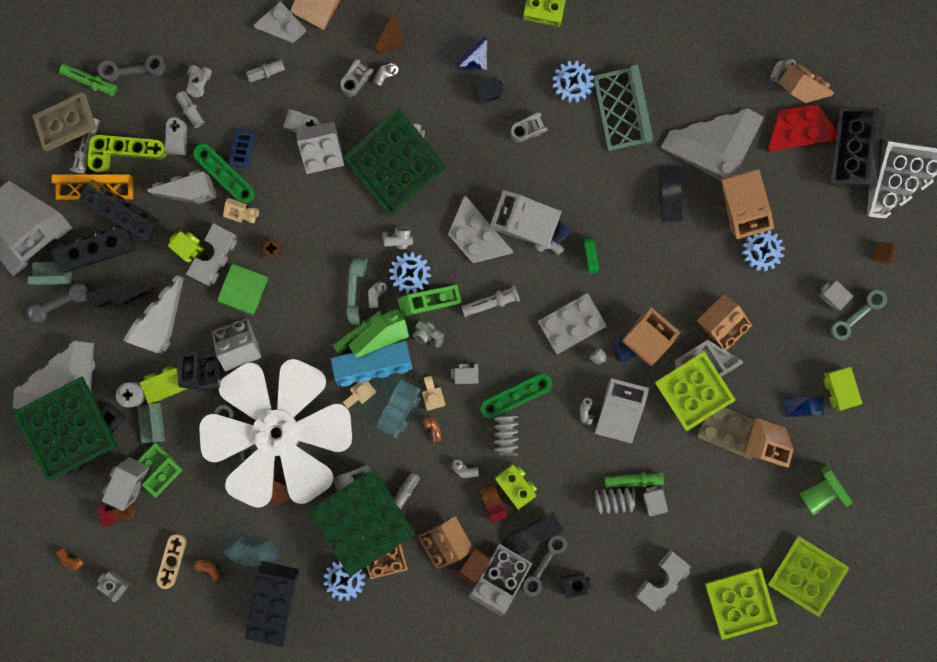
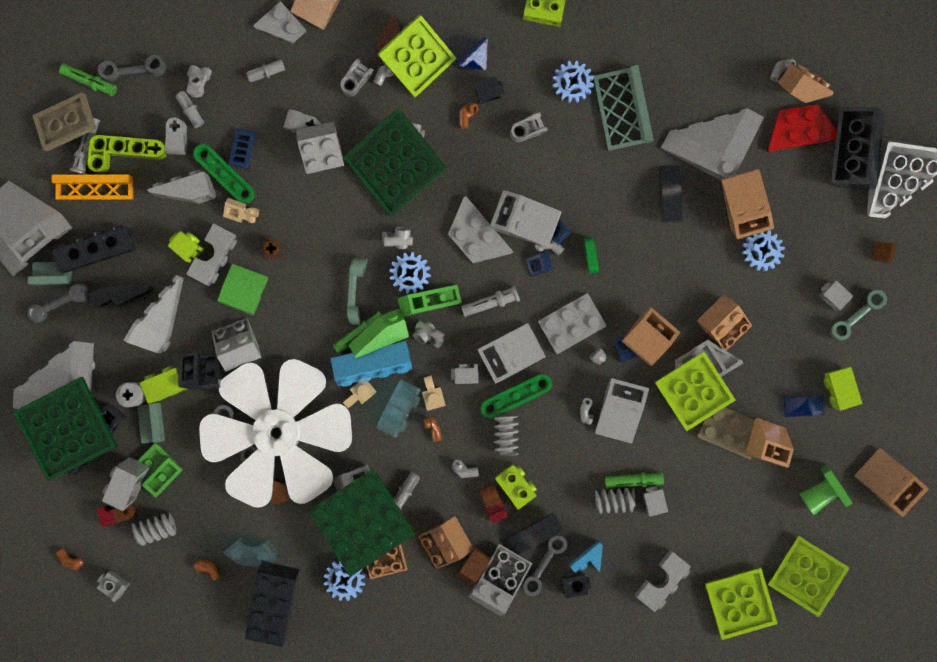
black brick [78,179,160,241] -> none
tan beam [157,533,187,589] -> none
light grey arm [368,281,387,308] -> none
none -> light grey piece [132,513,176,546]
none -> lime plate [377,15,457,97]
none -> dark orange arm [459,103,479,129]
none -> light grey slope [477,323,546,384]
none -> dark blue slope [525,252,553,277]
none -> dark azure slope [569,540,603,572]
none -> medium nougat slope [854,448,929,517]

